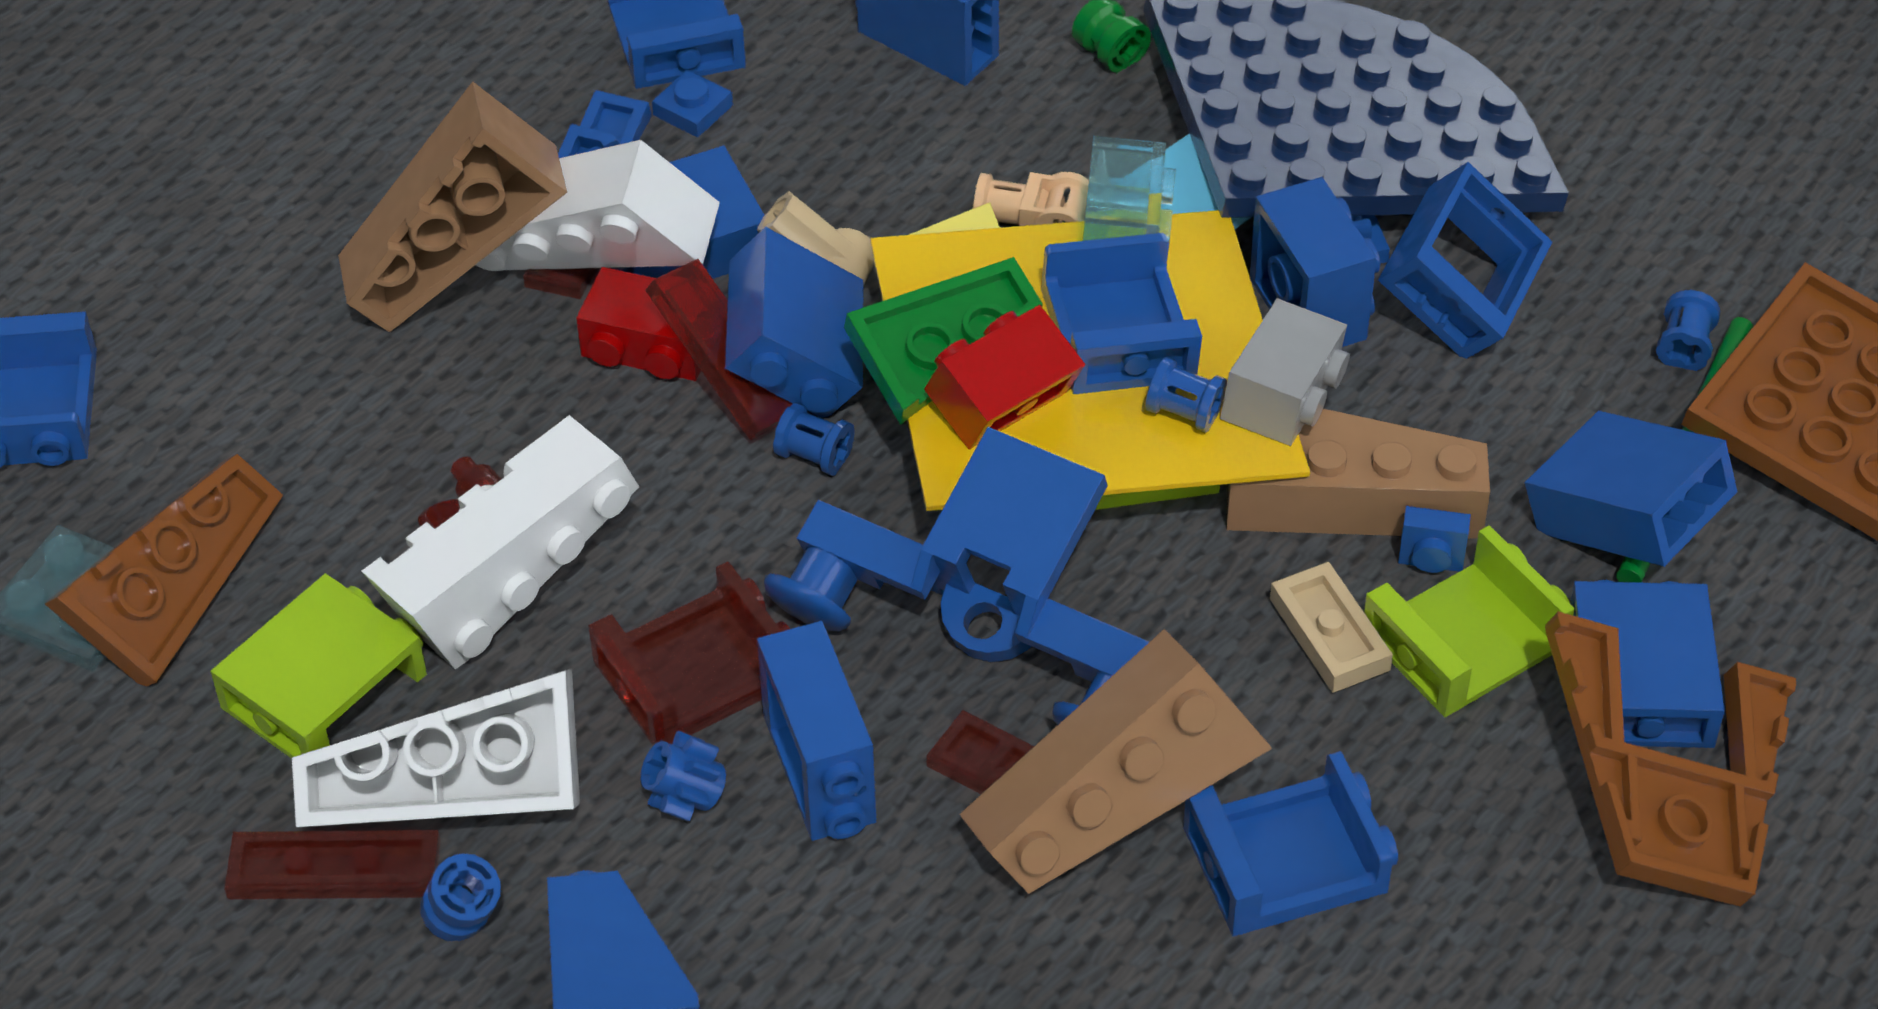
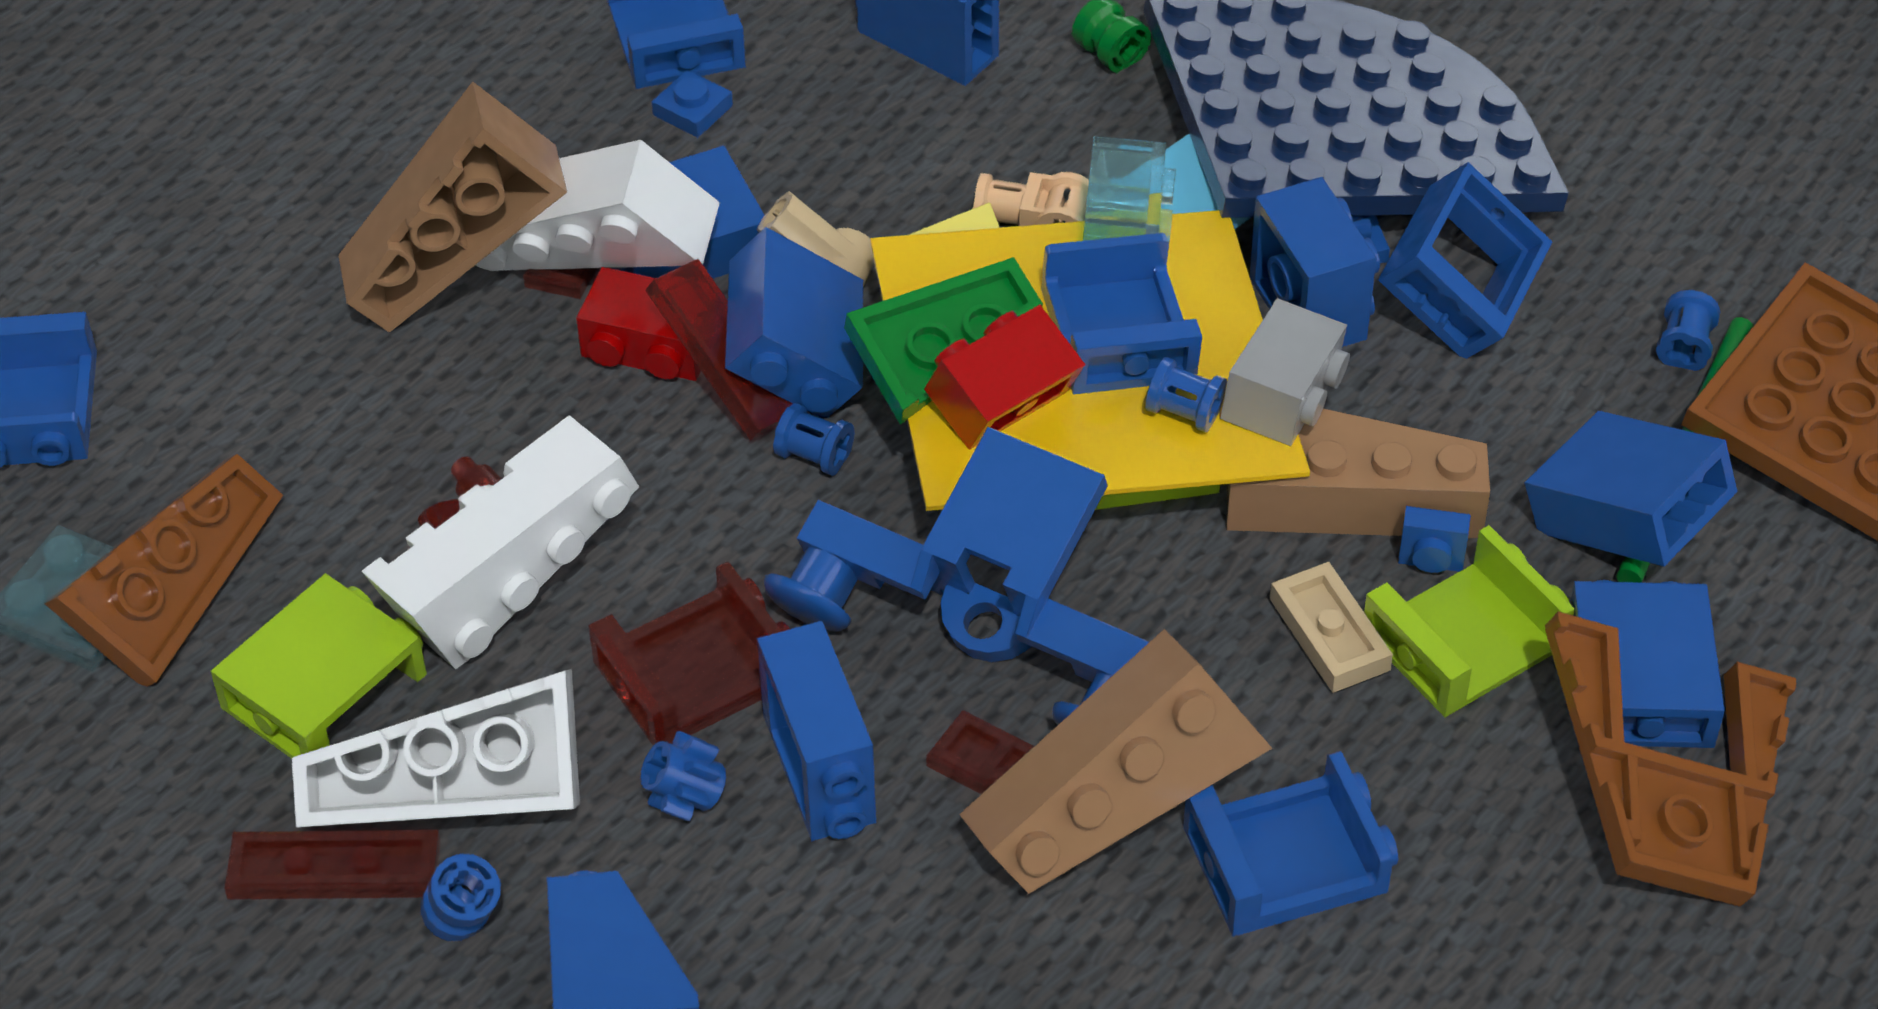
blue slope [558,90,652,158] -> none

